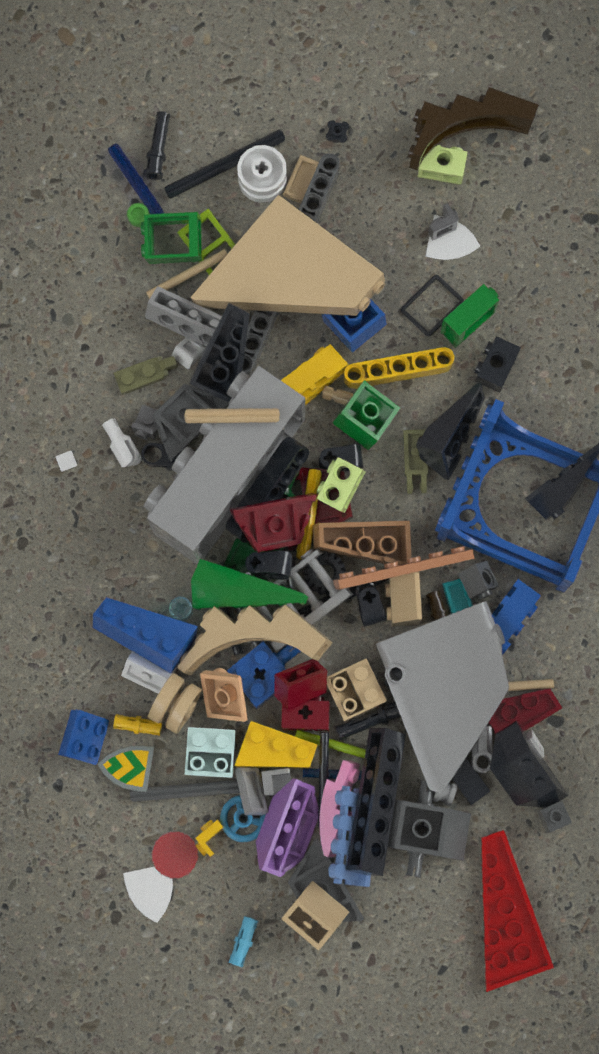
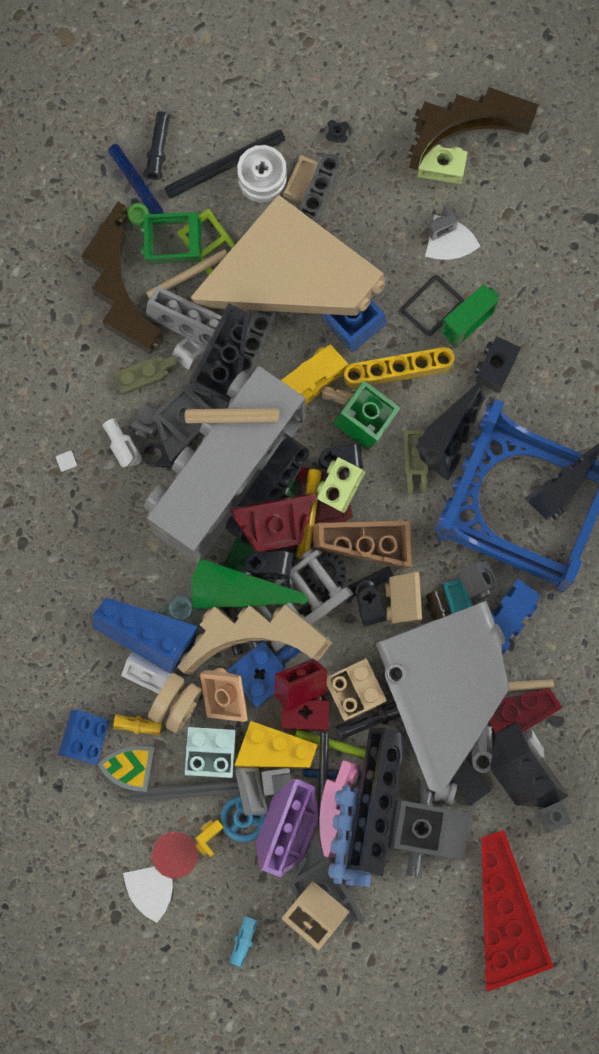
nougat plate [333,546,475,589] -> none
none -> dark brown arch [81,201,163,354]

